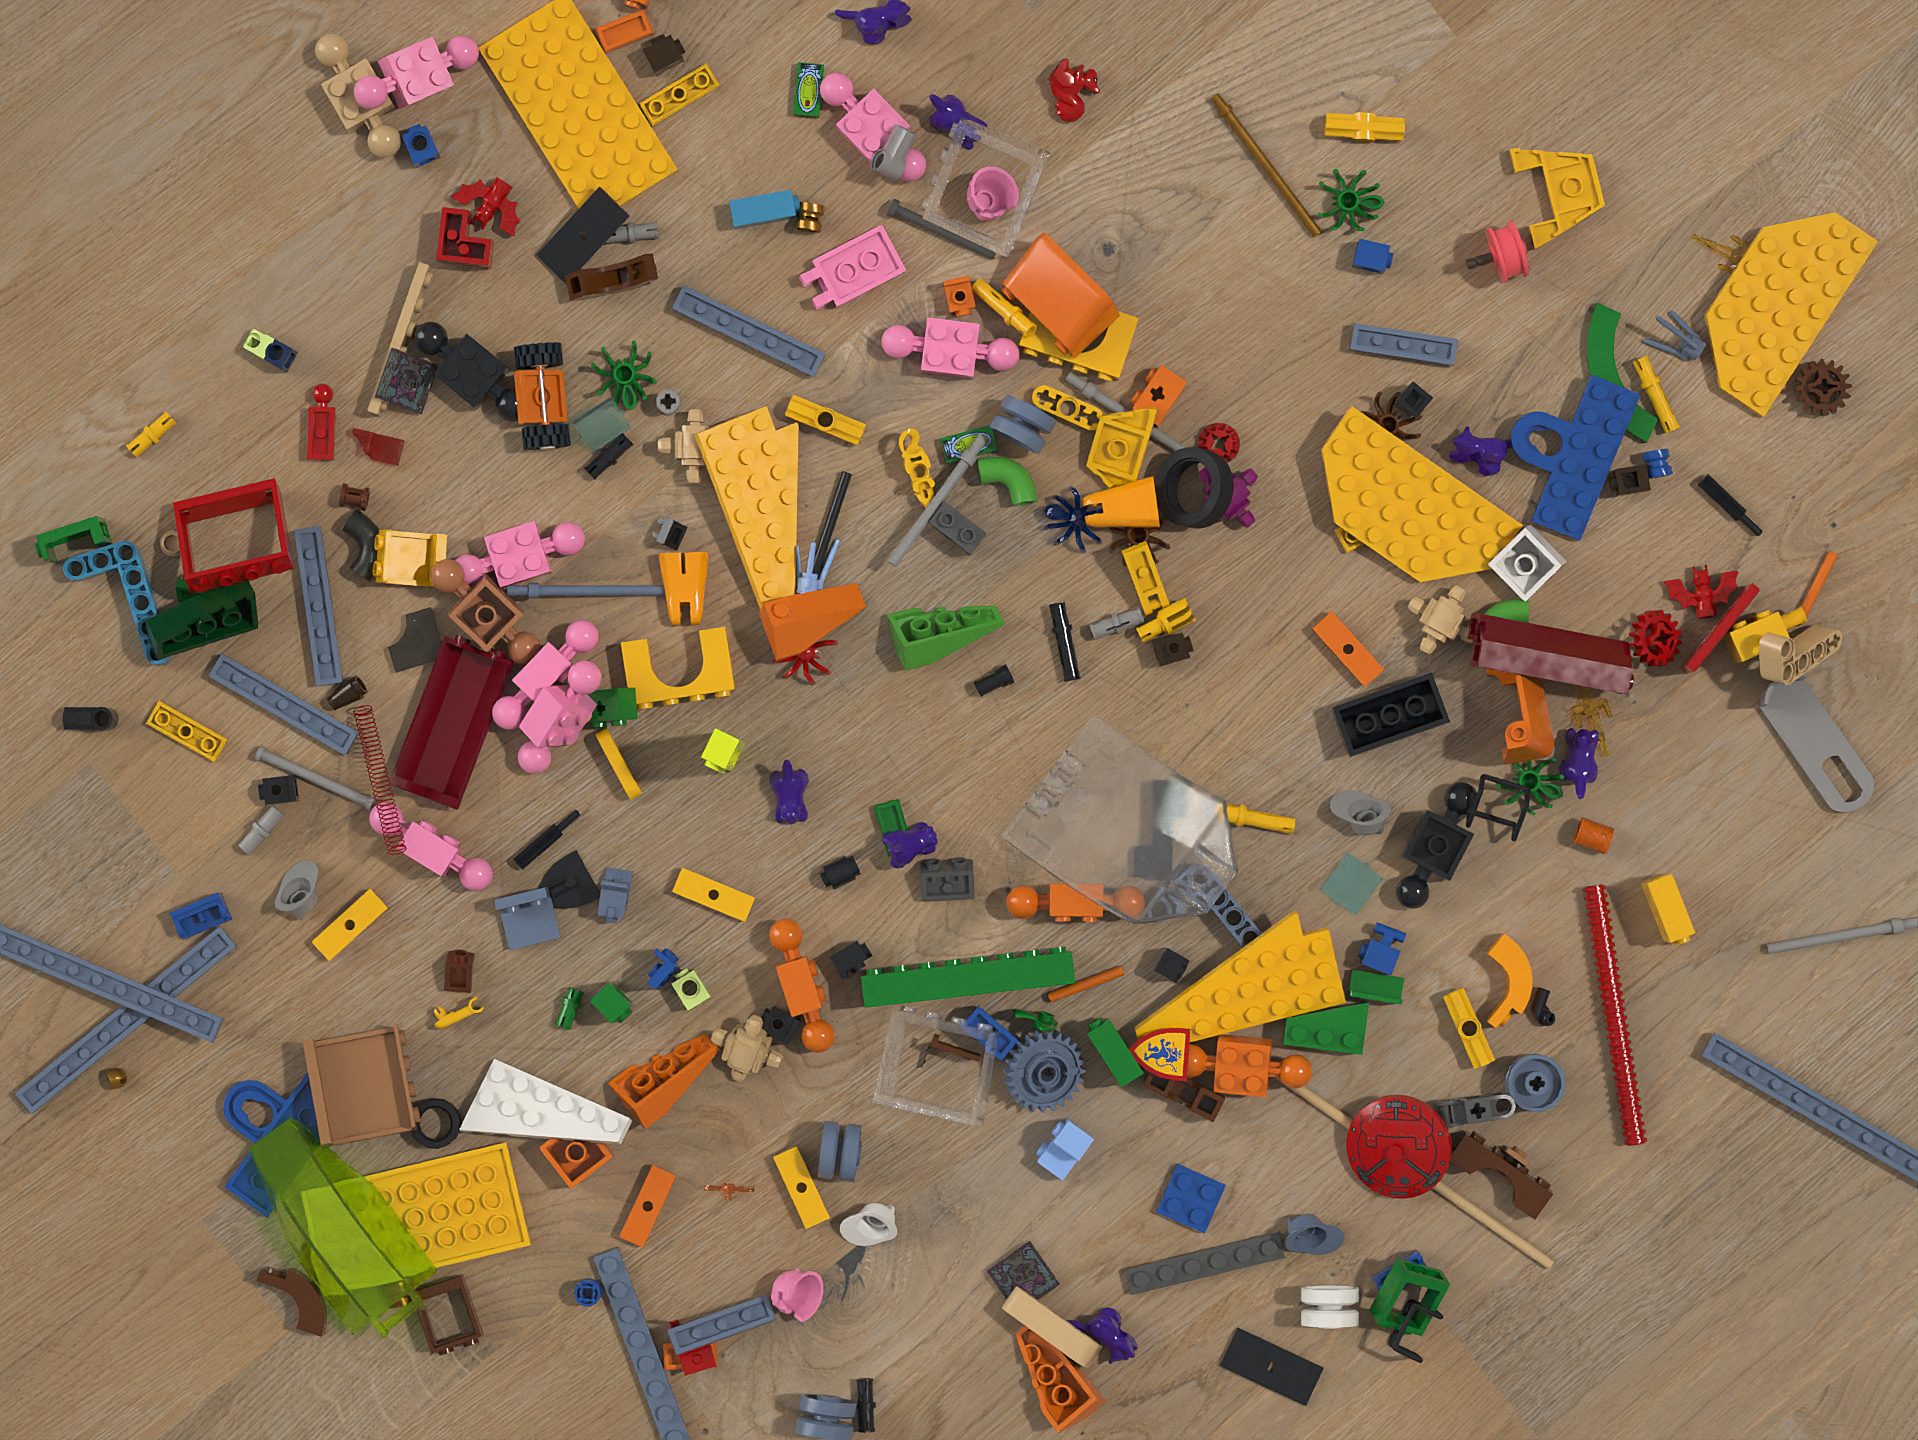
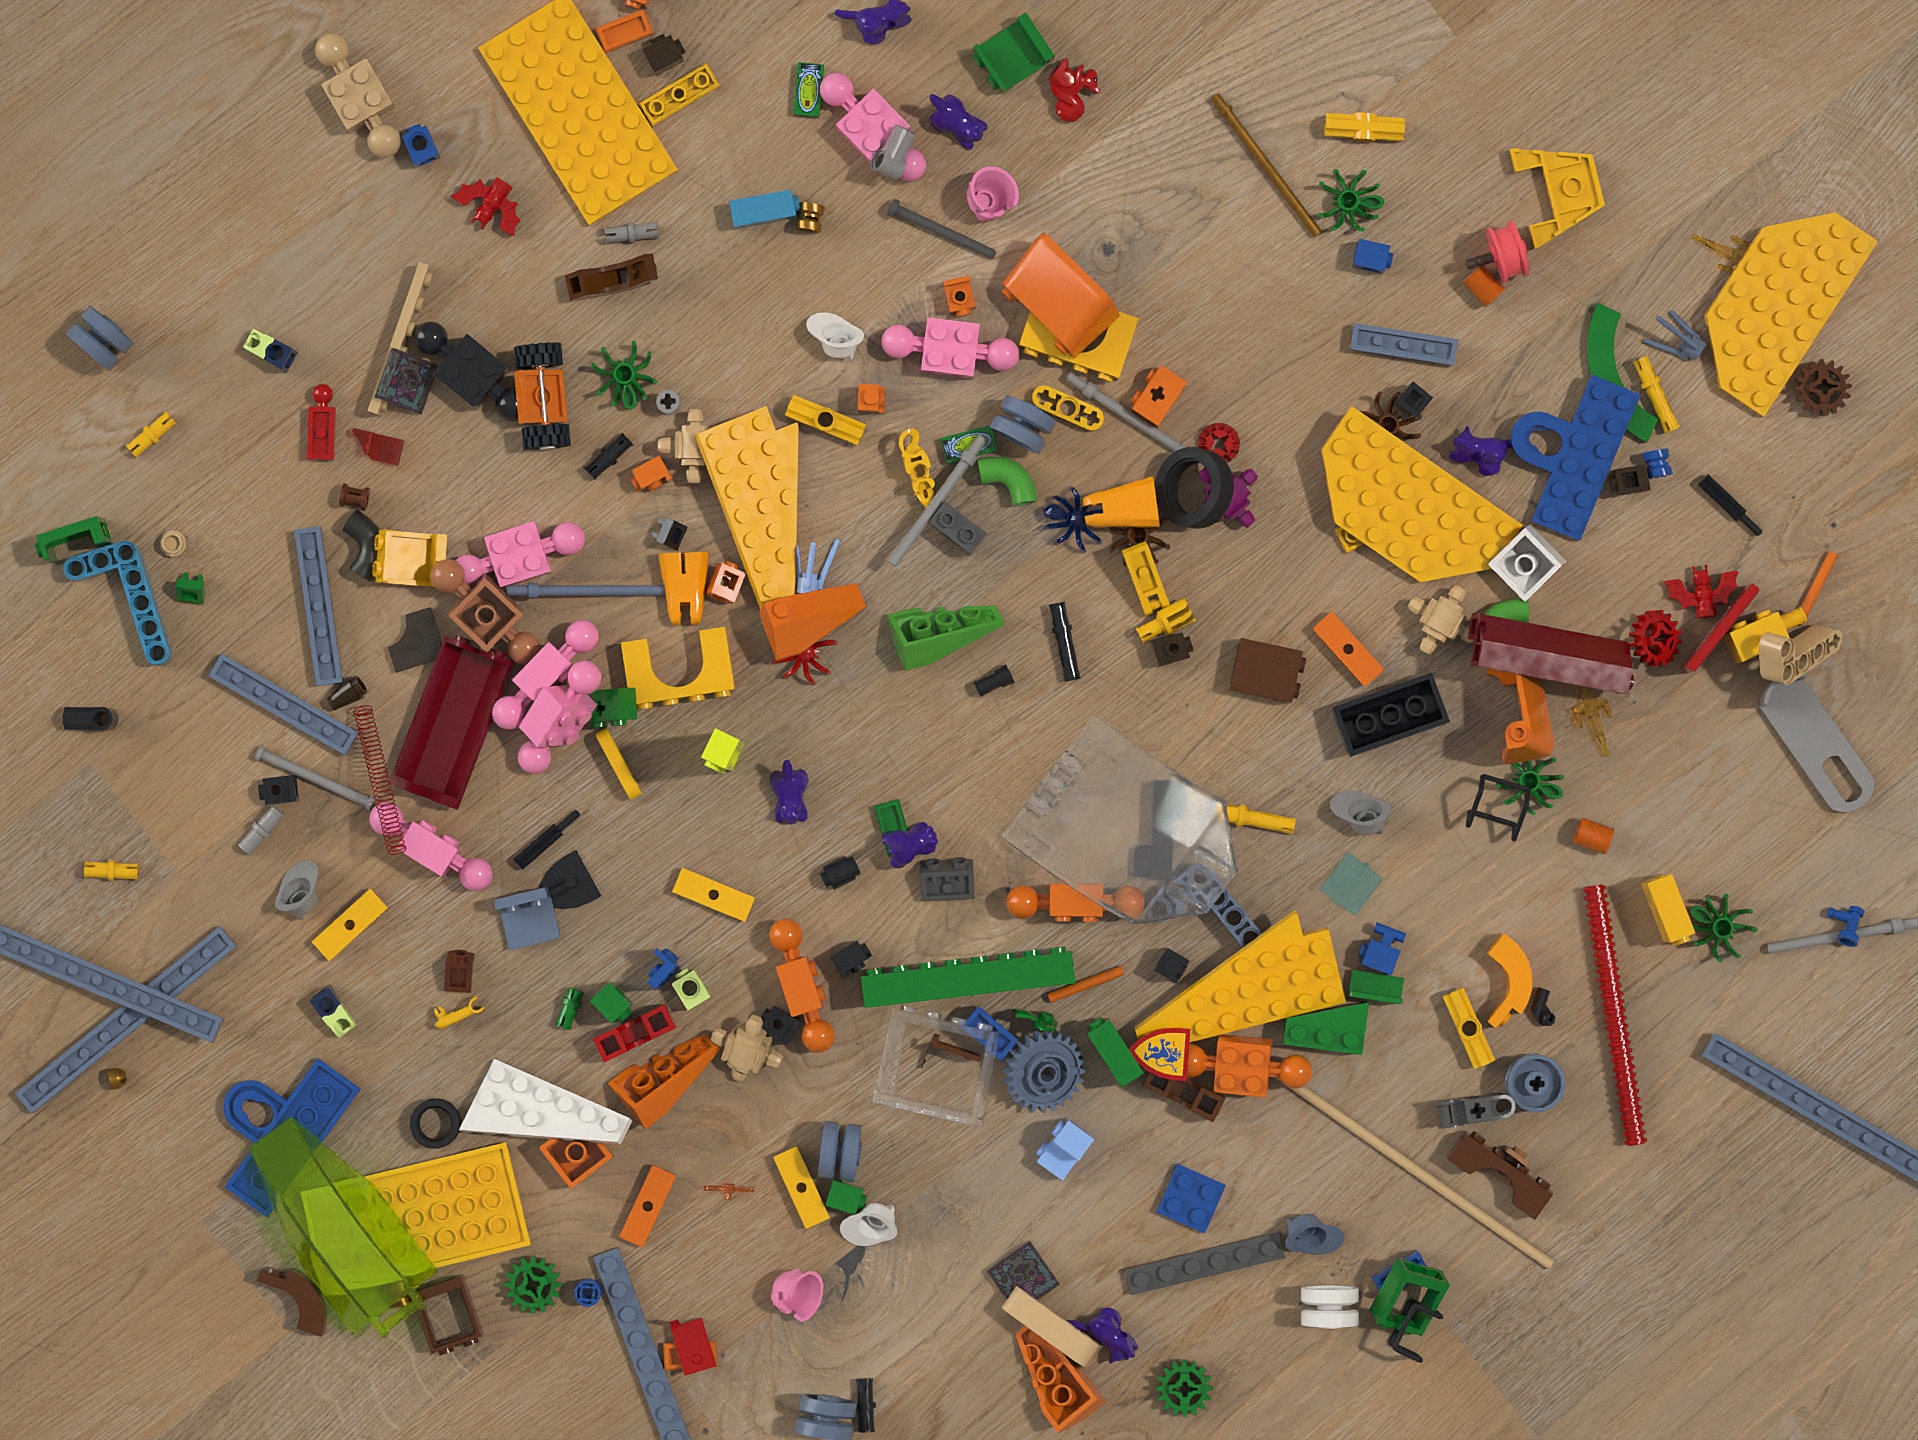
dark green wedge [146,580,259,660] -> none
yellow tile [146,701,229,762] -> none
blue hinge [169,893,232,940] -> none
red window [173,478,294,594] -> none
medium nougat panel [303,1023,421,1148] -> none
bright pink brick [354,36,479,109] -> none
red brick [436,207,494,269] -> none
black piece [537,186,630,284] -> none
clear light blue piece [572,397,632,452] -> none
sand blue piece [598,868,633,923] -> none
sand blue plate [667,1294,776,1356] -> none
sand blue plate [672,285,826,378] -> none
bright pink tile [799,225,906,311] -> none
black bar [812,471,852,574] -> none
clear windscreen [920,118,1050,257] -> none
yellow pin [972,278,1037,338] -> none
yellow wing [1086,407,1159,488] -> none
light grey pin [1089,607,1145,640] -> none
black piece [1220,1327,1324,1406] -> none
red dish [1346,1095,1452,1199] -> none
black brick [1396,782,1477,909] -> none
dark purple animal [1559,728,1599,799] -> none
none -> sand blue wheel [66,305,134,371]
none -> yellow pin [84,860,139,881]
none -> leg [309,984,357,1038]
none -> green gear [504,1255,563,1314]
none -> red arch [593,1004,677,1063]
none -> orange brick [630,455,673,492]
none -> orange brick [705,561,746,604]
none -> white piece [806,312,864,361]
none -> green brick [825,1179,867,1215]
none -> orange brick [858,383,886,414]
none -> green panel [972,12,1055,94]
none -> green gear [1156,1359,1213,1417]
none -> reddish brown brick [1229,638,1306,703]
none -> orange piece [1463,265,1506,307]
none -> green animal [1691,894,1758,962]
none -> blue piece [1827,906,1865,947]

